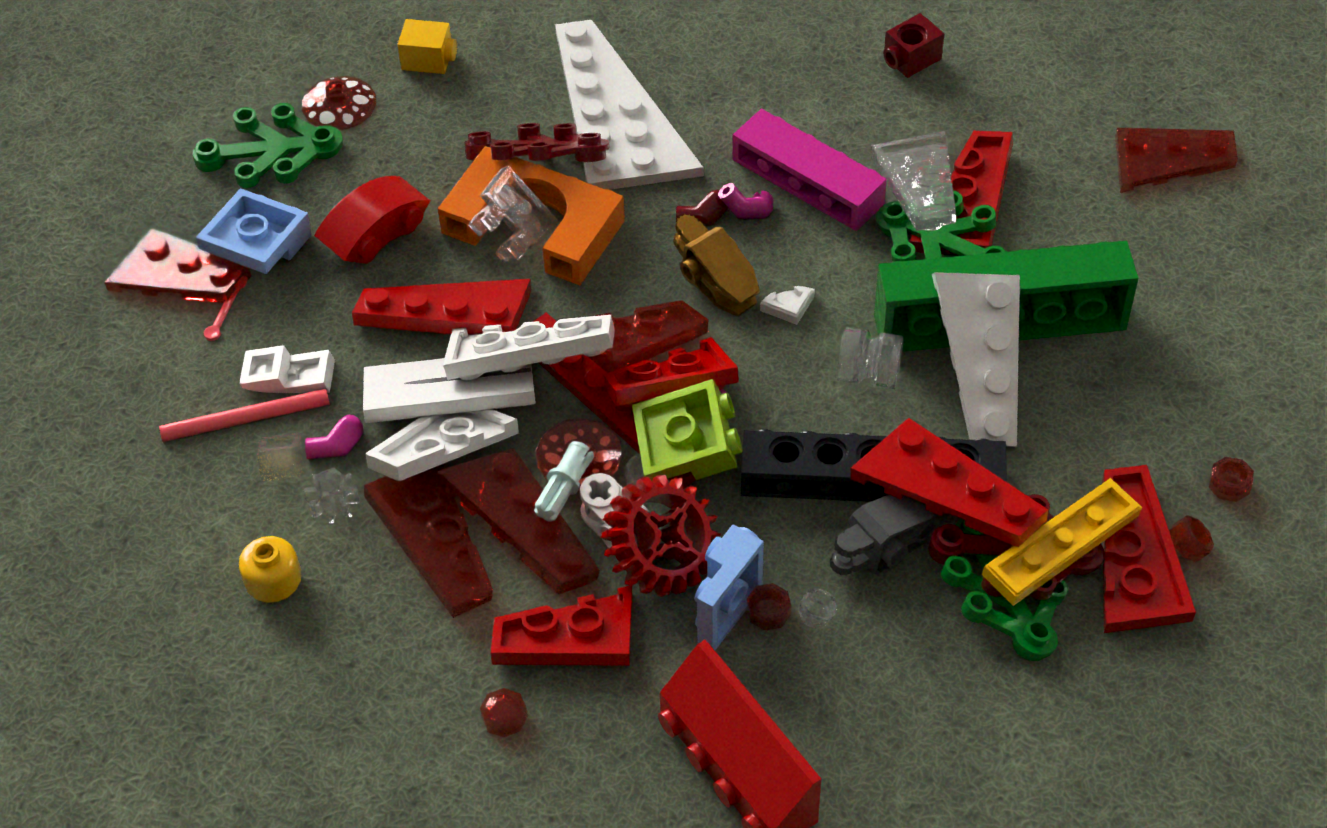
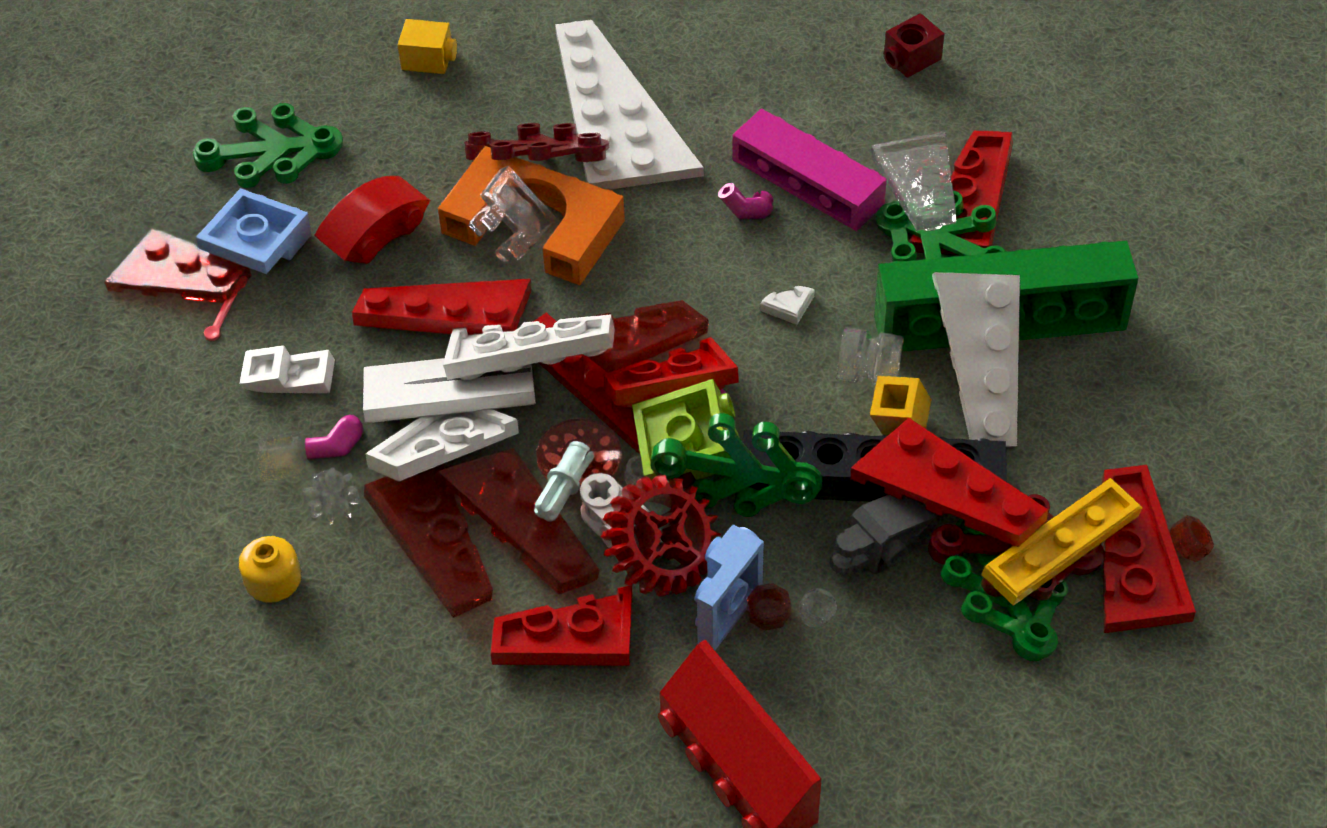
coral bar [159,389,330,442] -> none
clear red dish [302,76,376,130] -> none
clear red tile [480,688,528,738] -> none
pearl gold hinge [673,214,760,316] -> none
dark red arm [676,189,728,226] -> none
clear red wing [1115,128,1238,193] -> none
clear red tile [1209,457,1254,502] -> none
none -> green plant [650,413,822,517]
none -> yellow brick [870,376,932,435]

